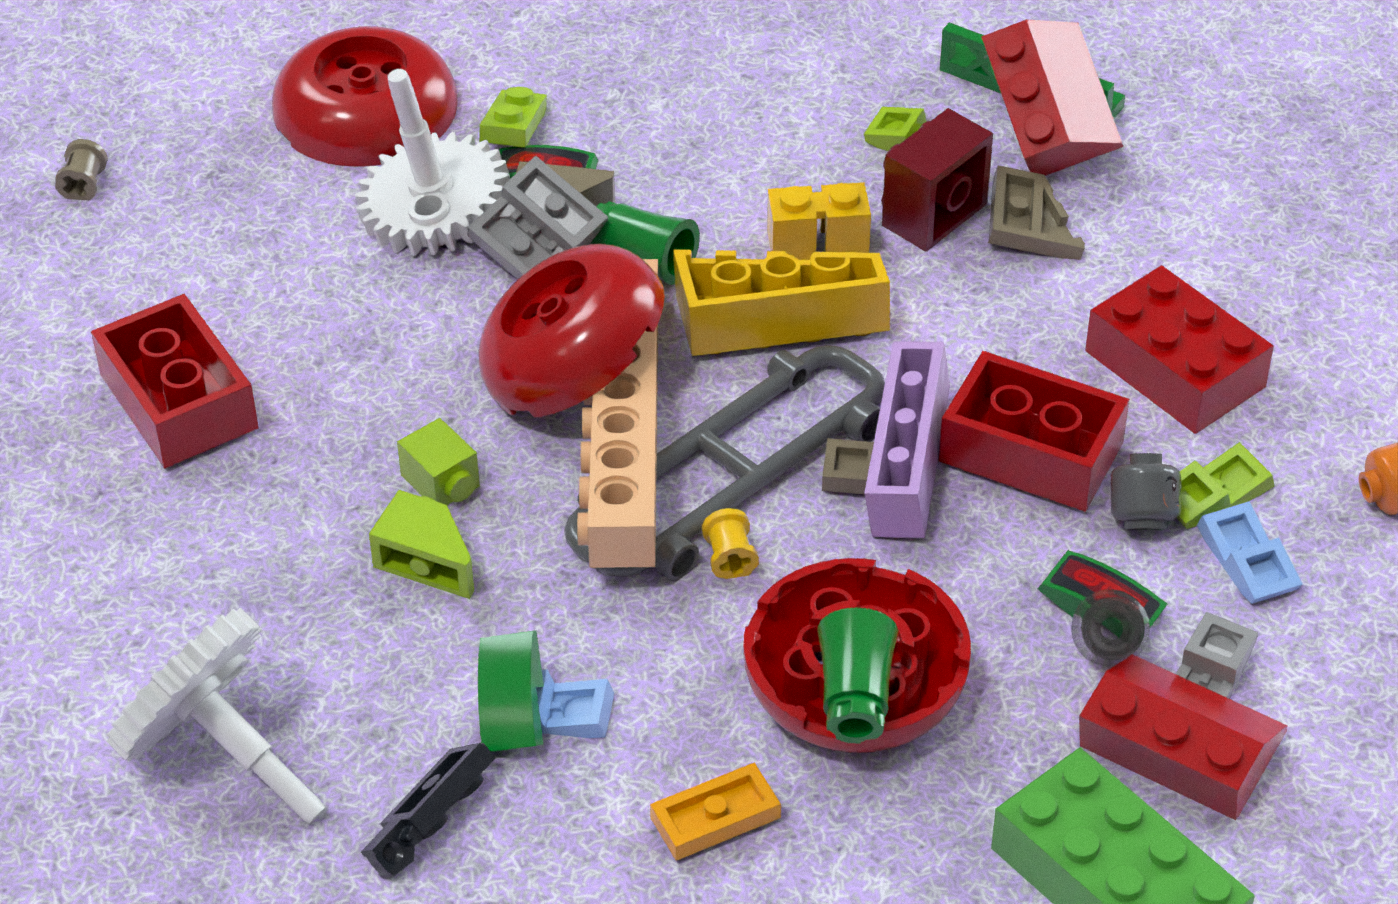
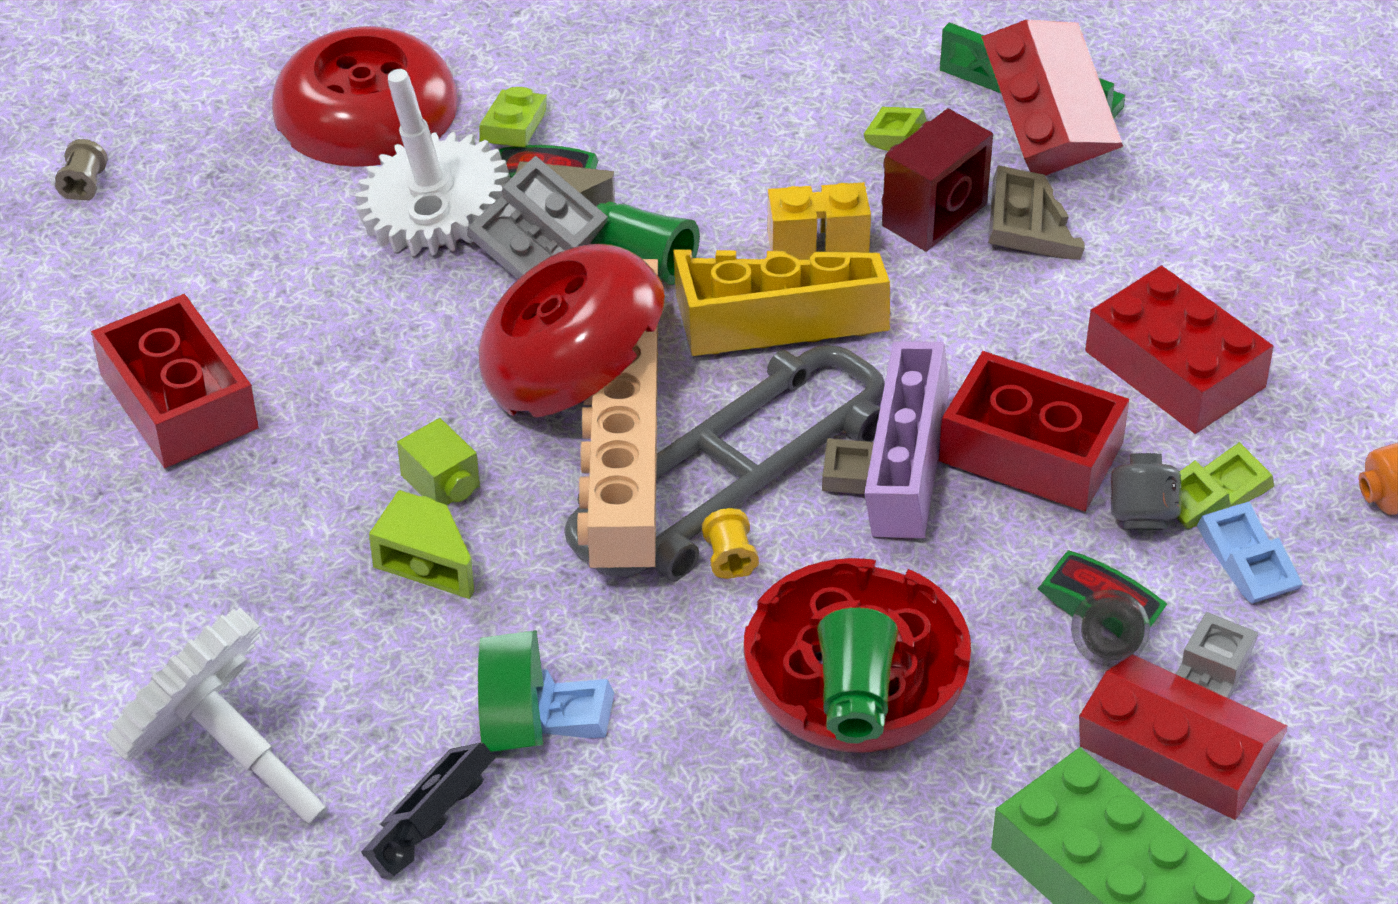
light orange plate [650,762,781,861] -> none

